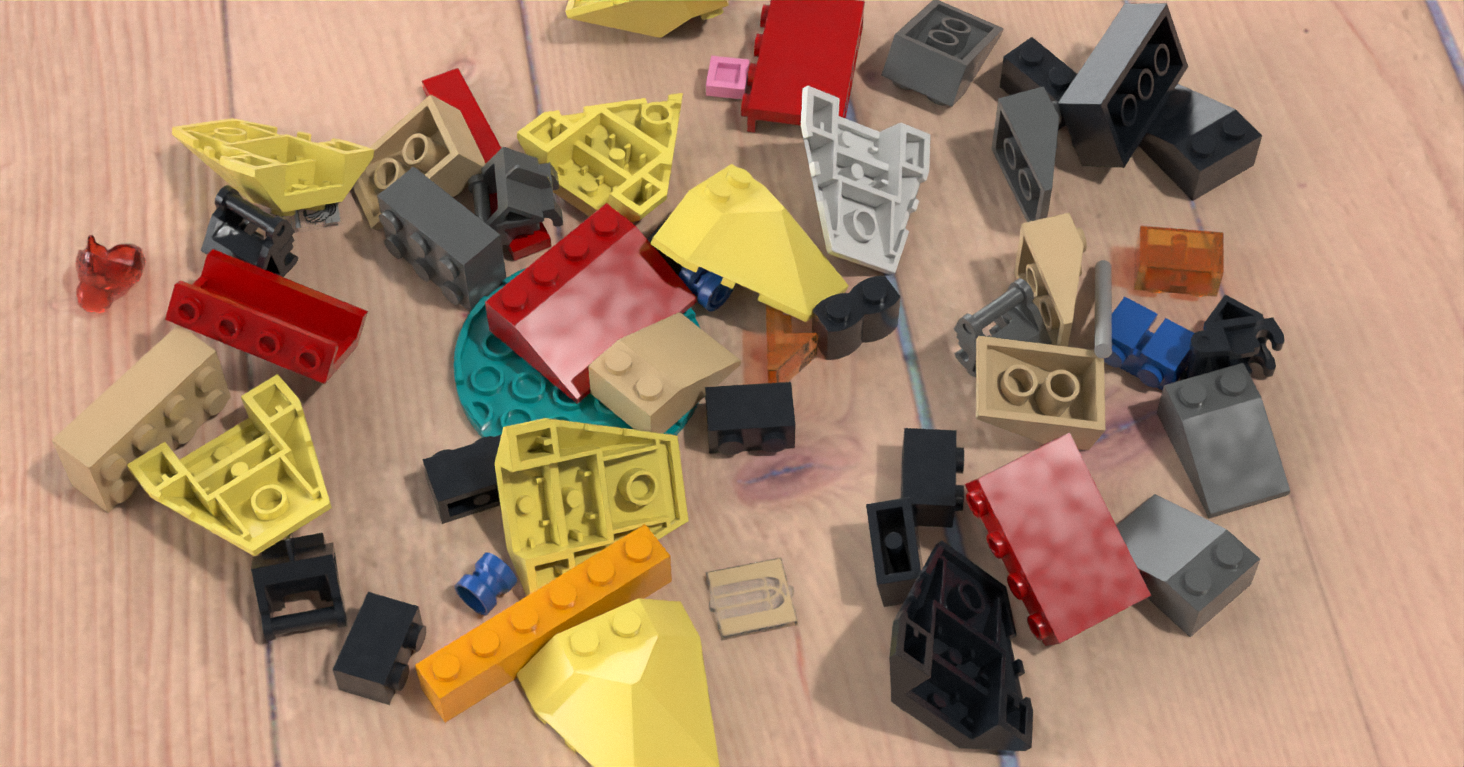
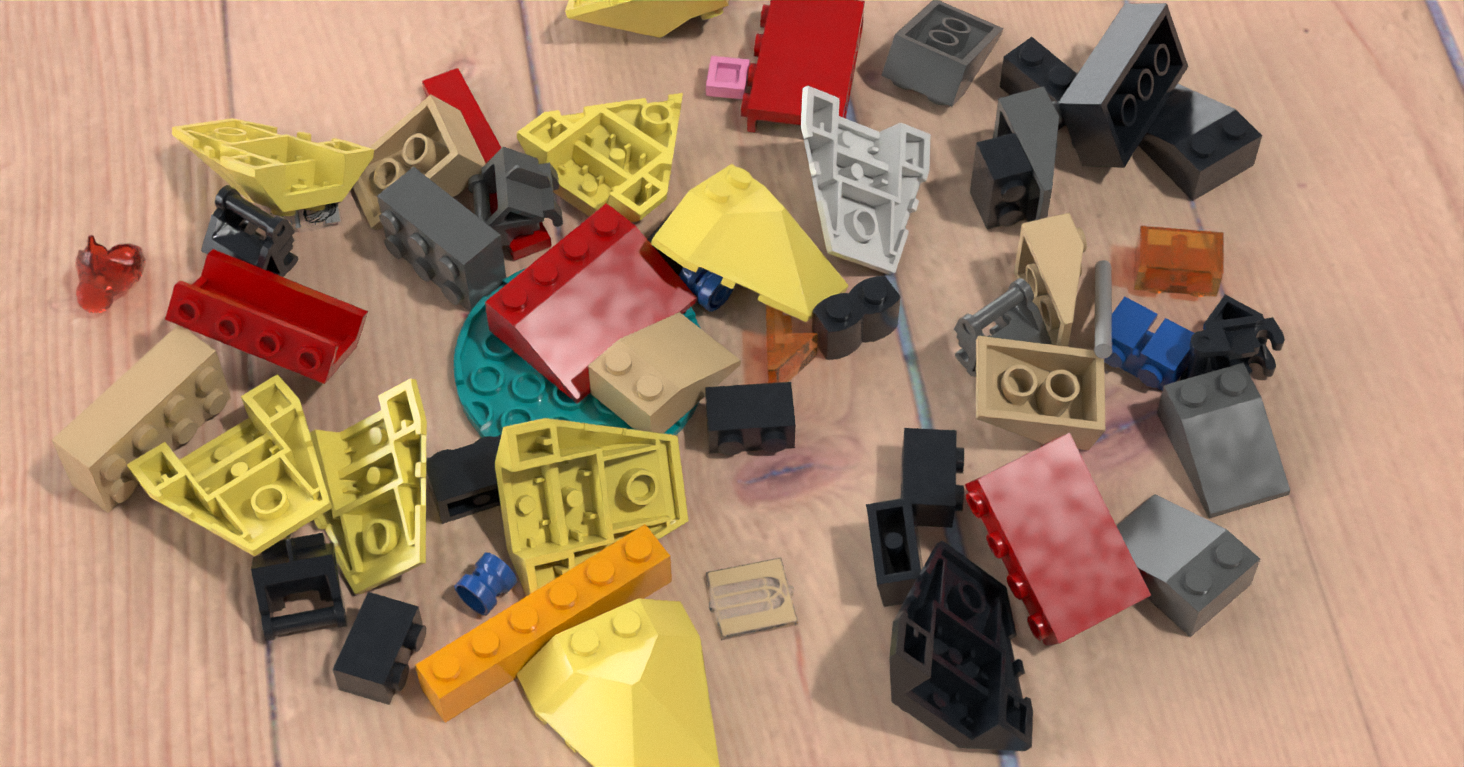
none -> light yellow wedge [310,379,427,594]
none -> black brick [970,133,1033,229]

